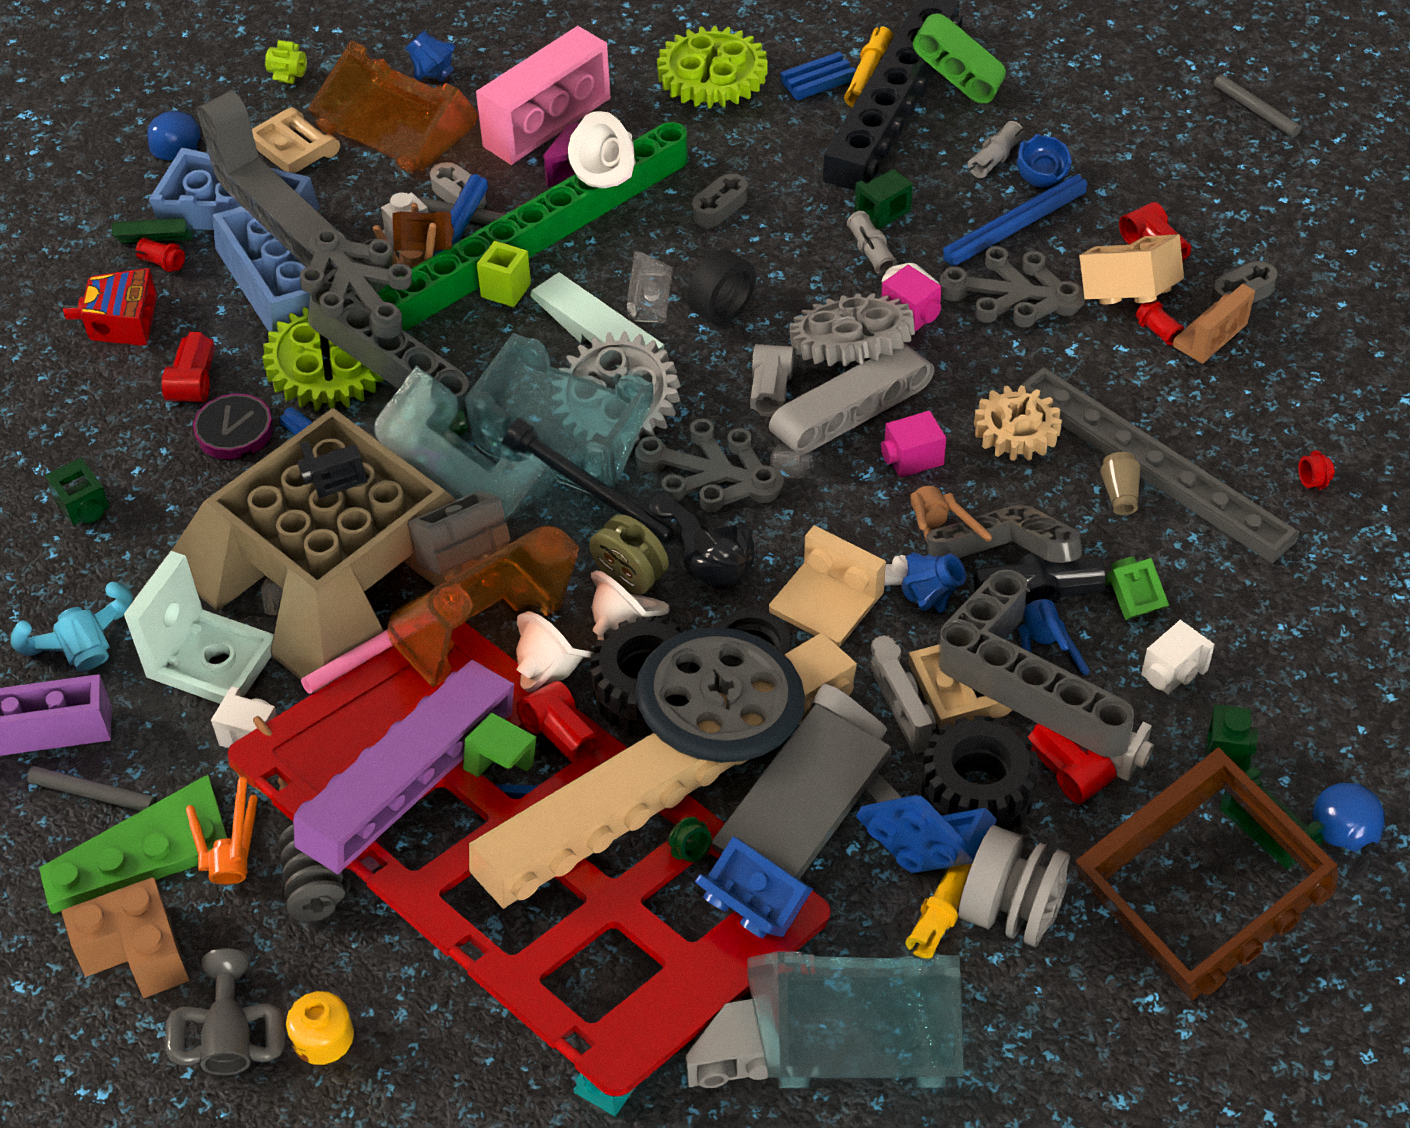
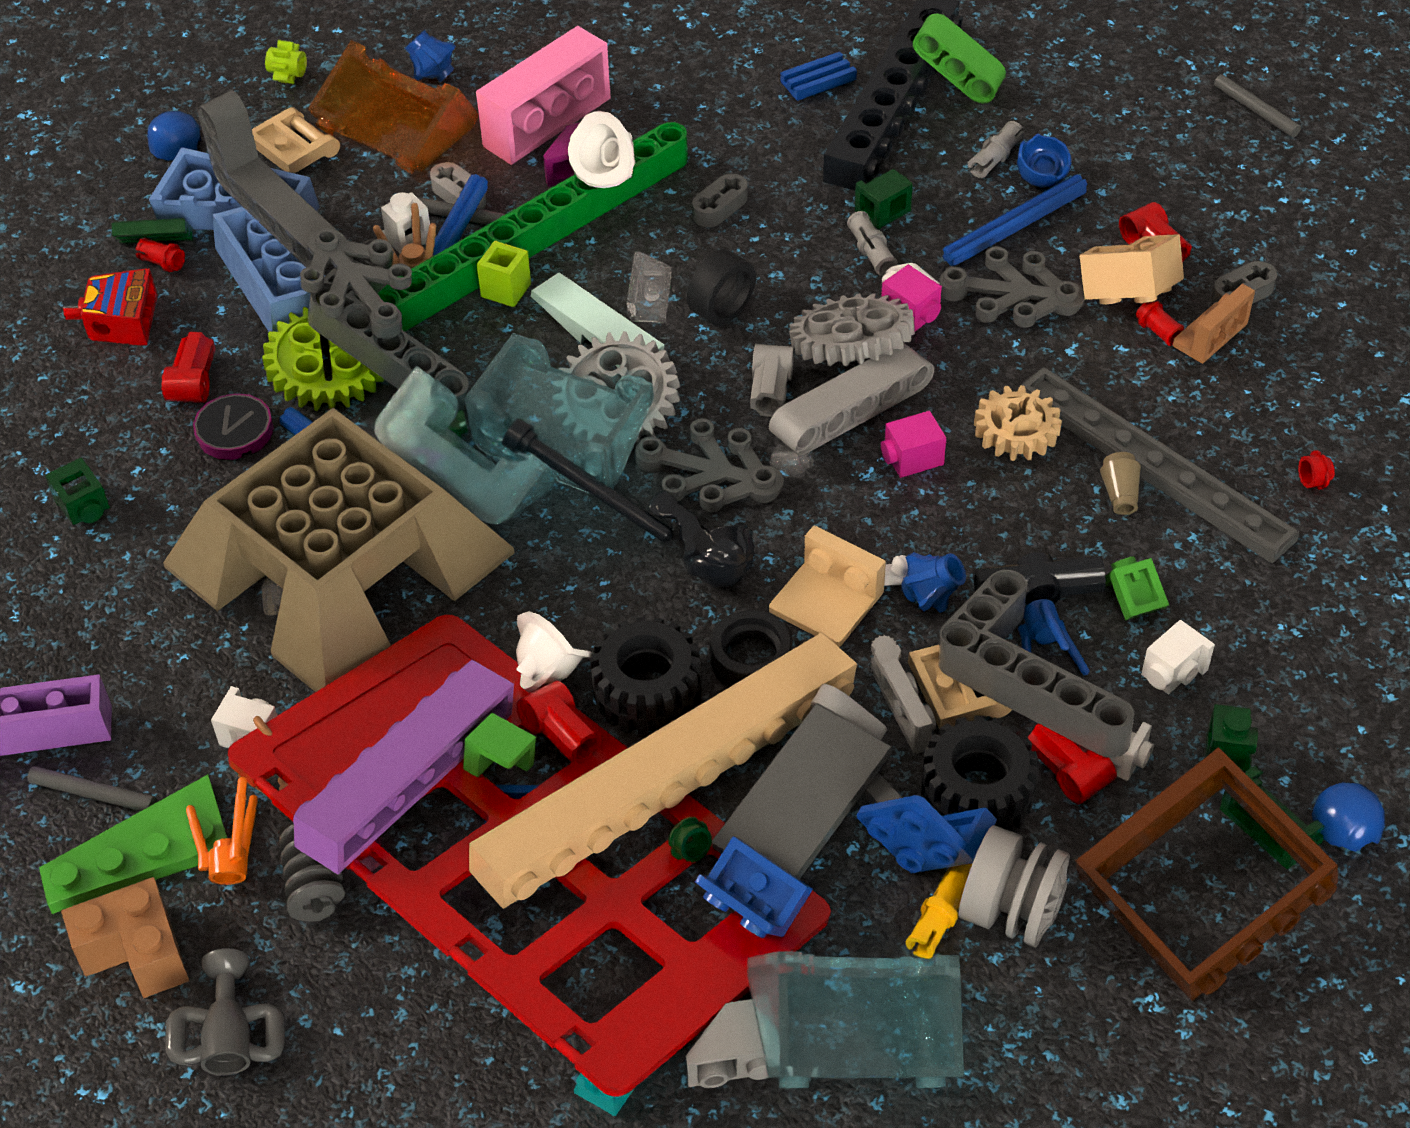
medium azure piece [10,582,133,671] -> none
light aqua bracket [124,551,274,704] -> none
yellow head [286,991,354,1065] -> none
black bracket [297,441,368,499] -> none
bright pink piece [301,600,448,694] -> none
clear orange windscreen [387,526,580,687] -> none
reddish brown bracket [392,211,454,252] -> none
dark grey brick [408,490,511,576] -> none
olive head [589,515,669,595] -> none
helmet [591,570,670,640] -> none
wedge [635,627,805,763] -> none
lime gear [657,26,768,108] -> none
yellow pin [844,26,894,107] -> none
medium nougat plant [910,486,992,542] -> none
dark grey beam [926,505,1082,563] -> none

